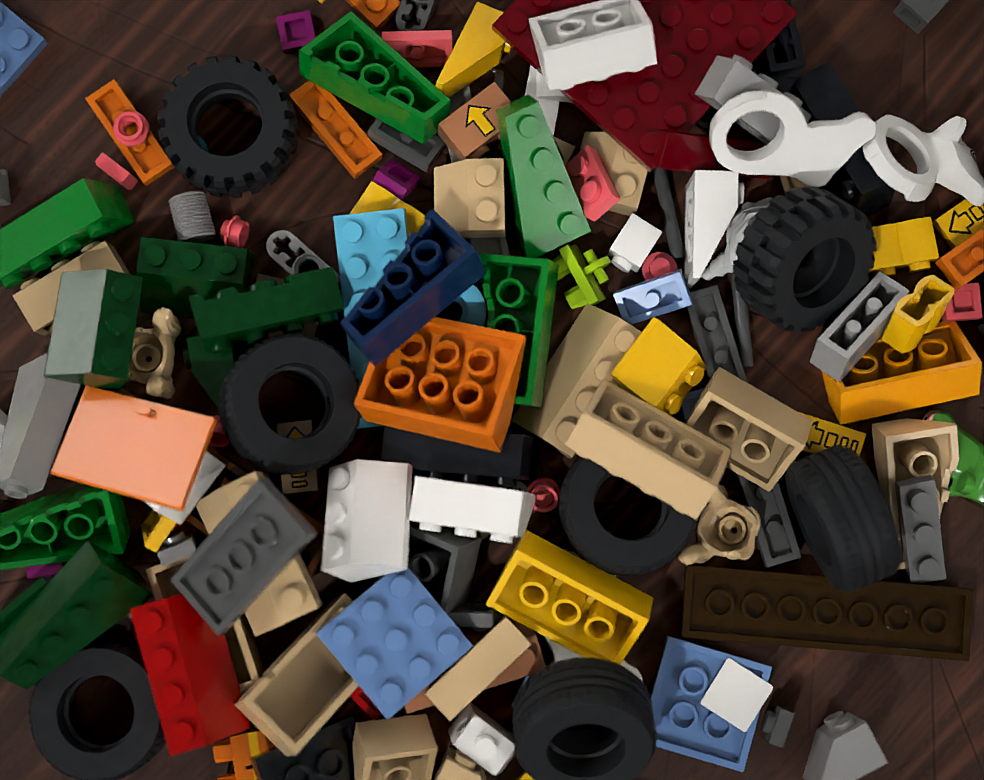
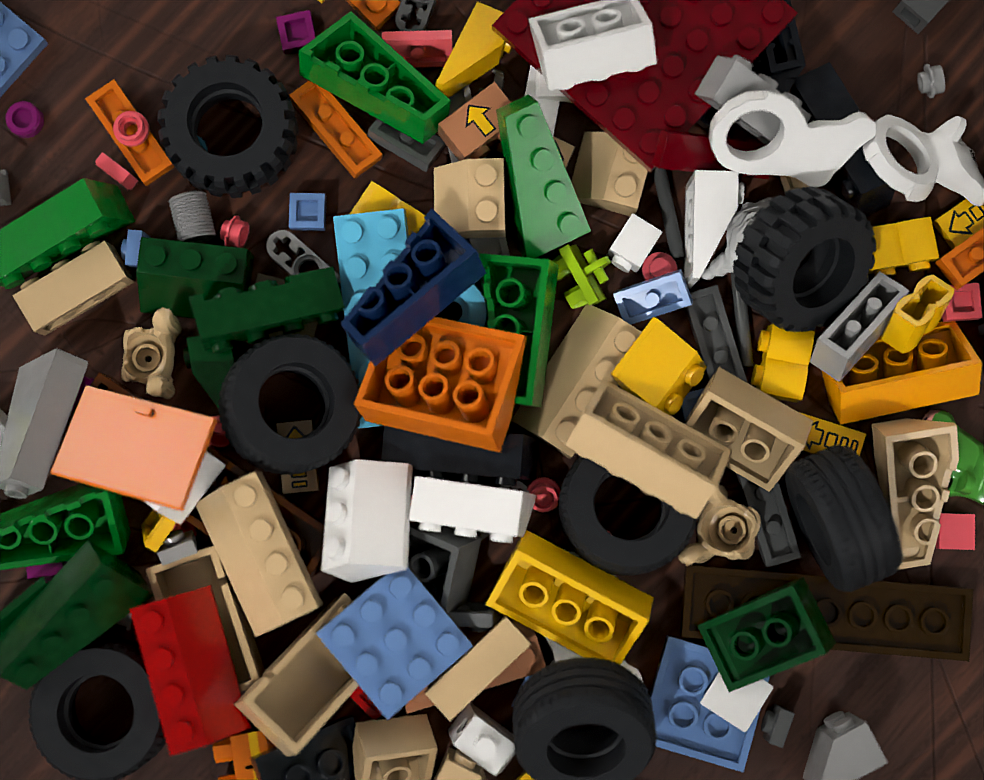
slope [43,269,143,391] -> none
dark grey plate [171,477,317,636] -> none
magenta tile [373,159,421,200] -> none
coral plate [565,145,620,222] -> none
dark grey plate [895,475,946,584] -> none
none -> magenta tile [5,101,44,138]
none -> medium blue plate [121,229,151,270]
none -> medium blue plate [289,193,326,231]
none -> dark green slope [697,577,836,692]
none -> yellow brick [751,323,815,403]
none -> light grey plate [918,64,945,98]
none -> coral tile [936,513,975,550]

